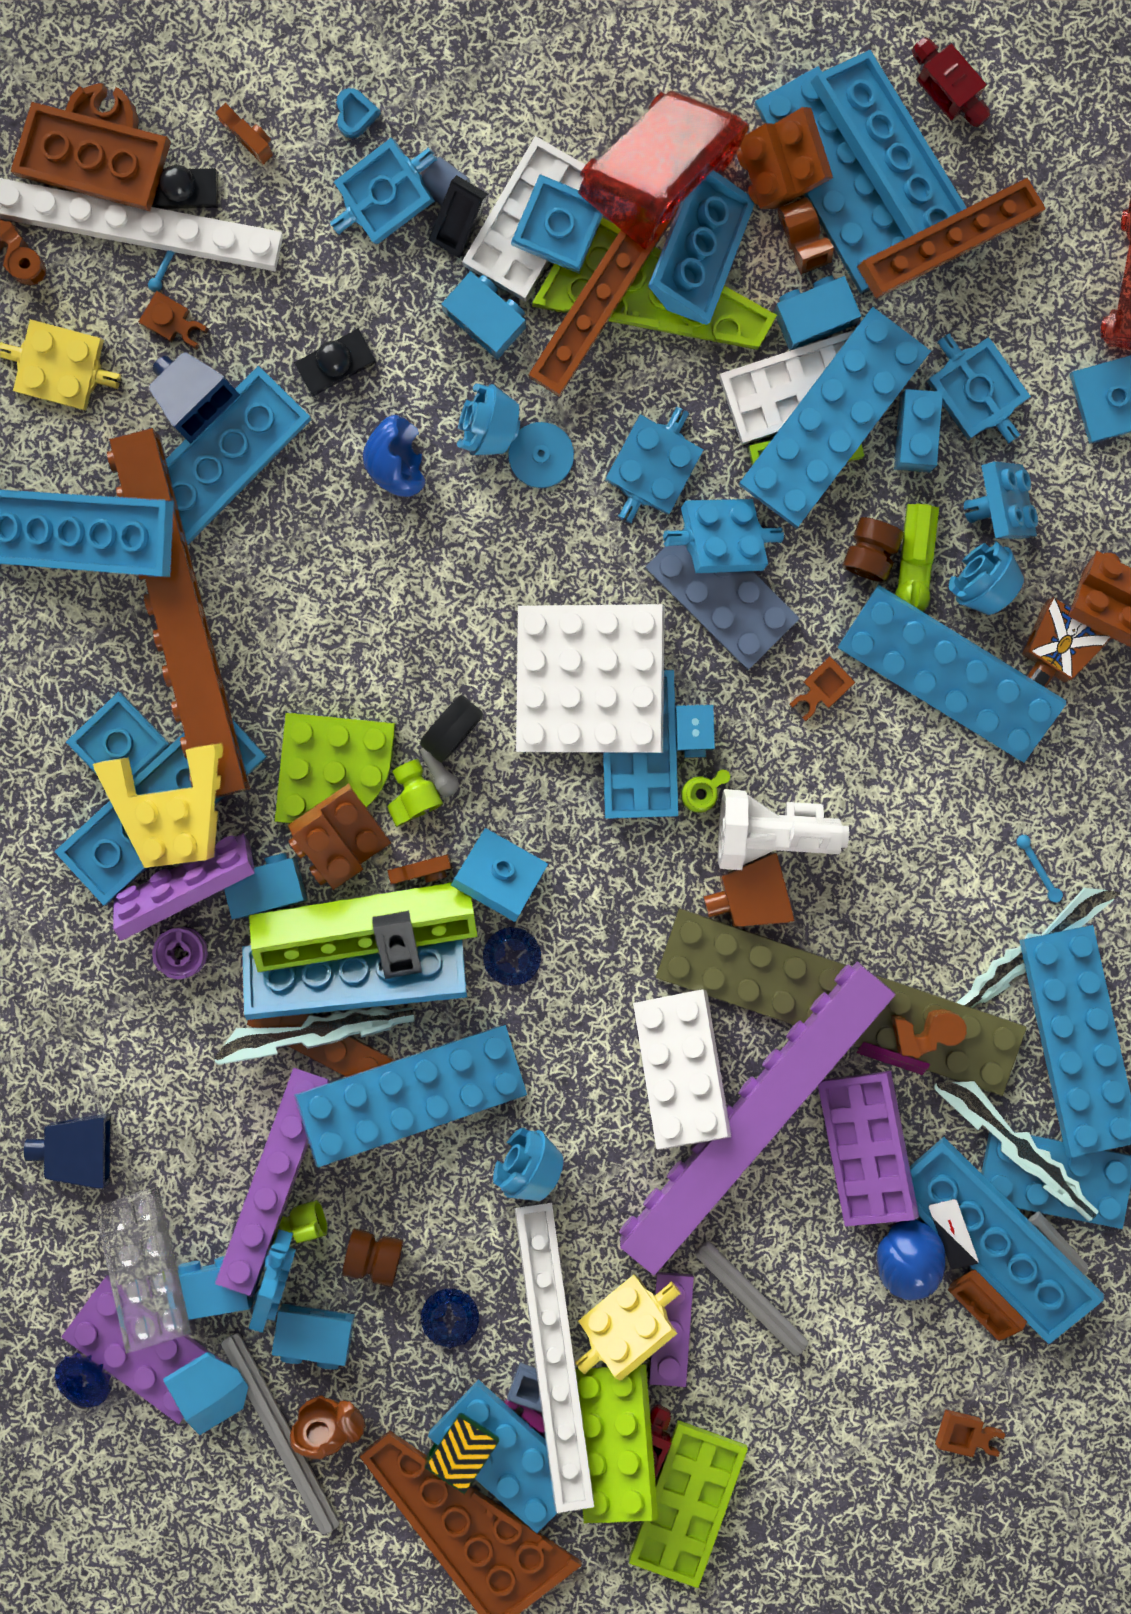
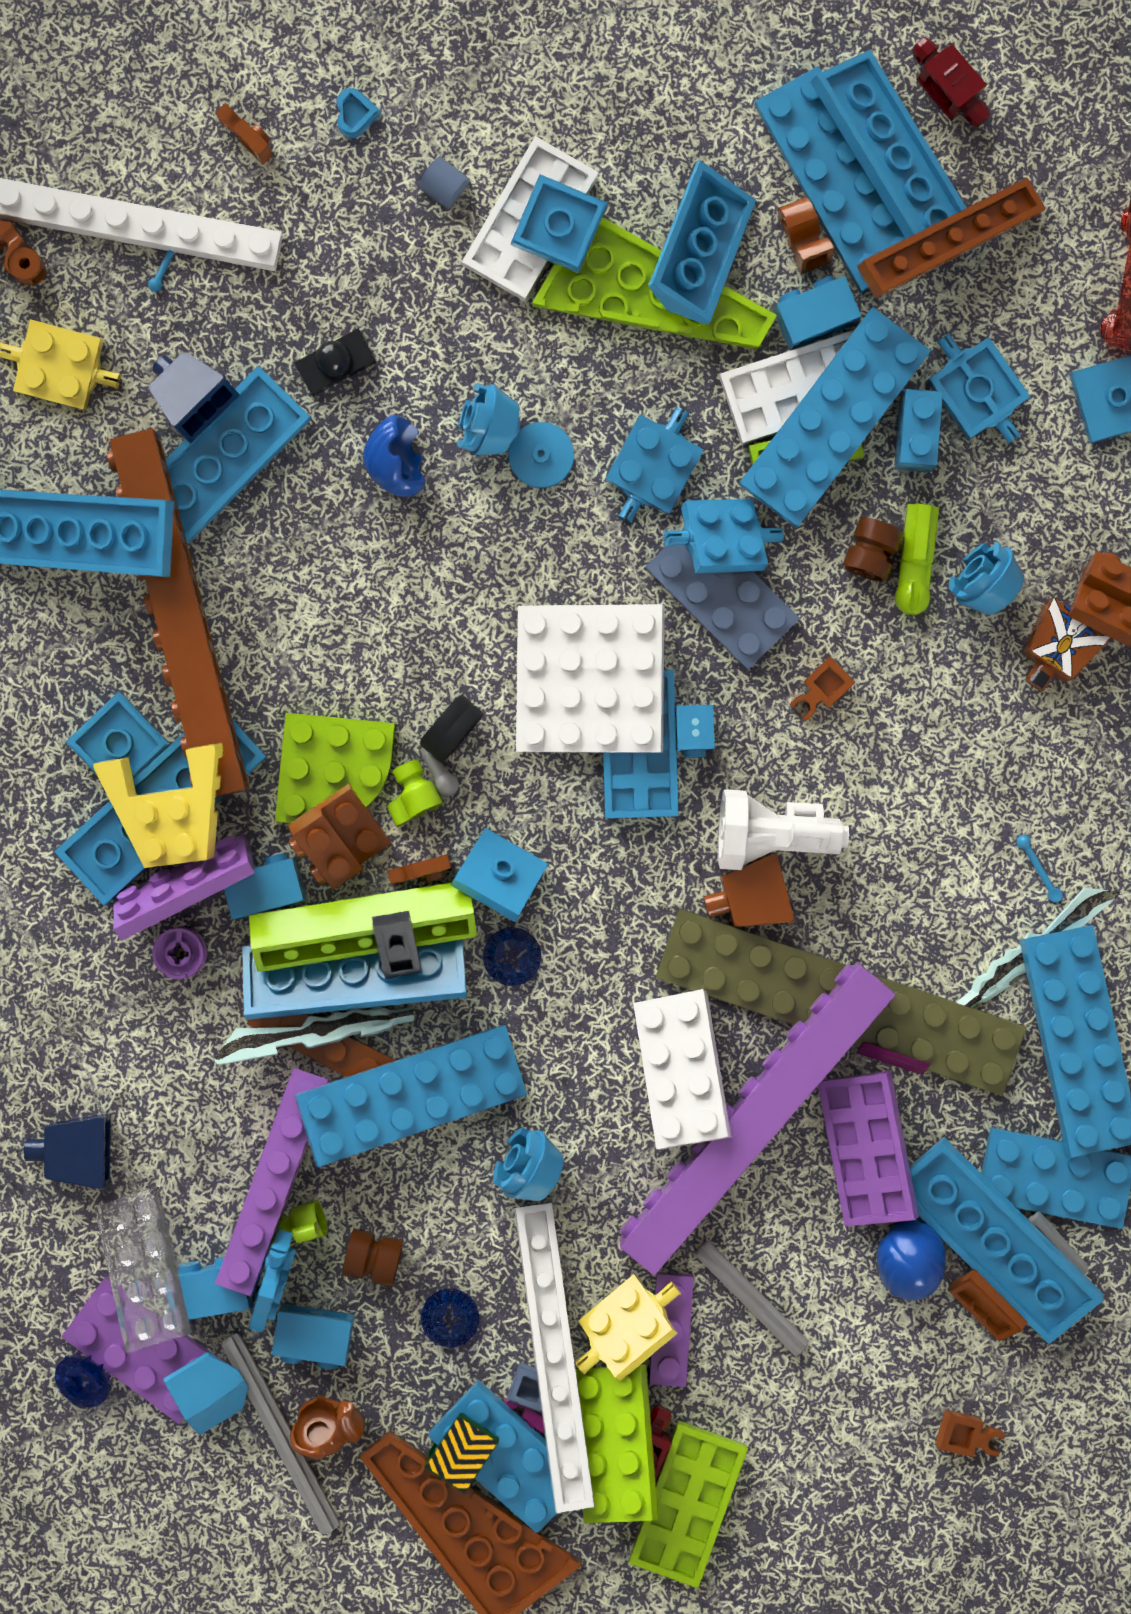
dark orange plate [11,83,171,211] -> none
dark orange plate [138,290,209,350] -> none
black tile [152,164,218,209] -> none
dark azure plate [330,138,438,244] -> none
black tile [428,175,488,258] -> none
dark azure brick [441,271,526,360] -> none
dark orange plate [528,188,678,397] -> none
clear red windscreen [578,90,749,250] -> none
lime piece [681,769,730,813] -> none
dark orange plate [737,107,833,209] -> none
dark azure plate [838,584,1066,763] -> none
dark orange leg [891,1009,967,1059] -> none
sticker [929,1199,979,1269] -> none
light aqua sword [934,1081,1099,1222] -> none
dark azure plate [964,461,1038,539] -> none

